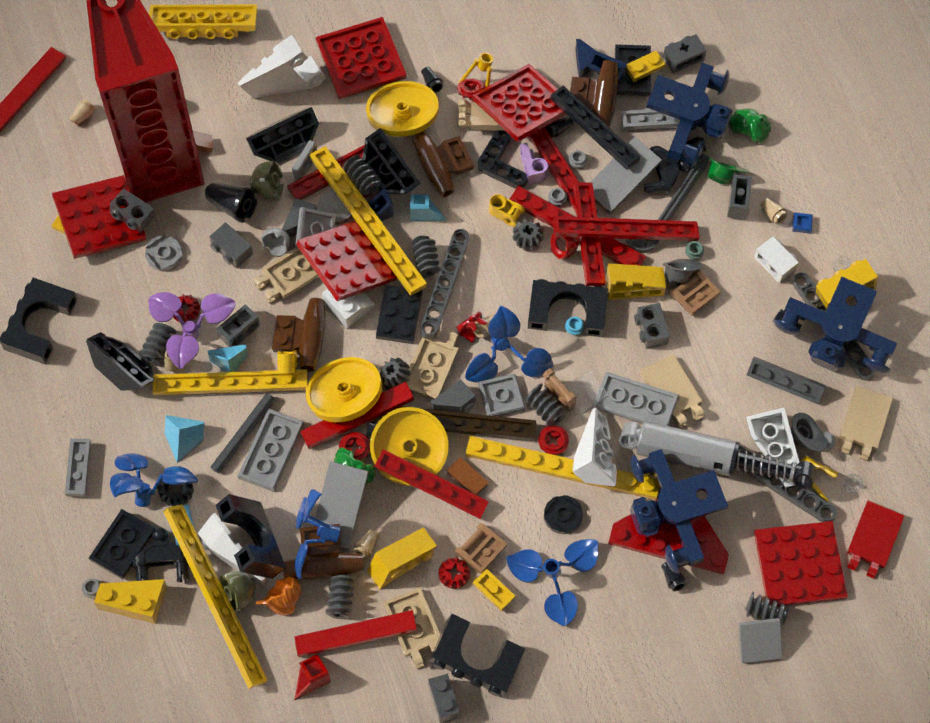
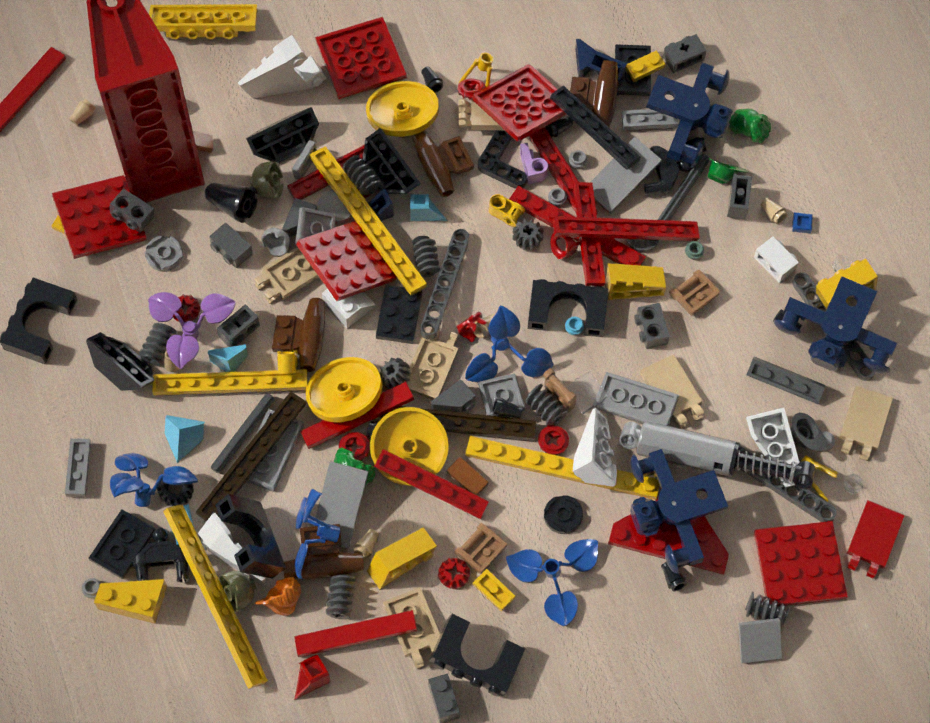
dark grey piece [662,259,702,285] -> none
none -> dark brown plate [196,391,307,521]
none -> black cone [492,398,522,418]

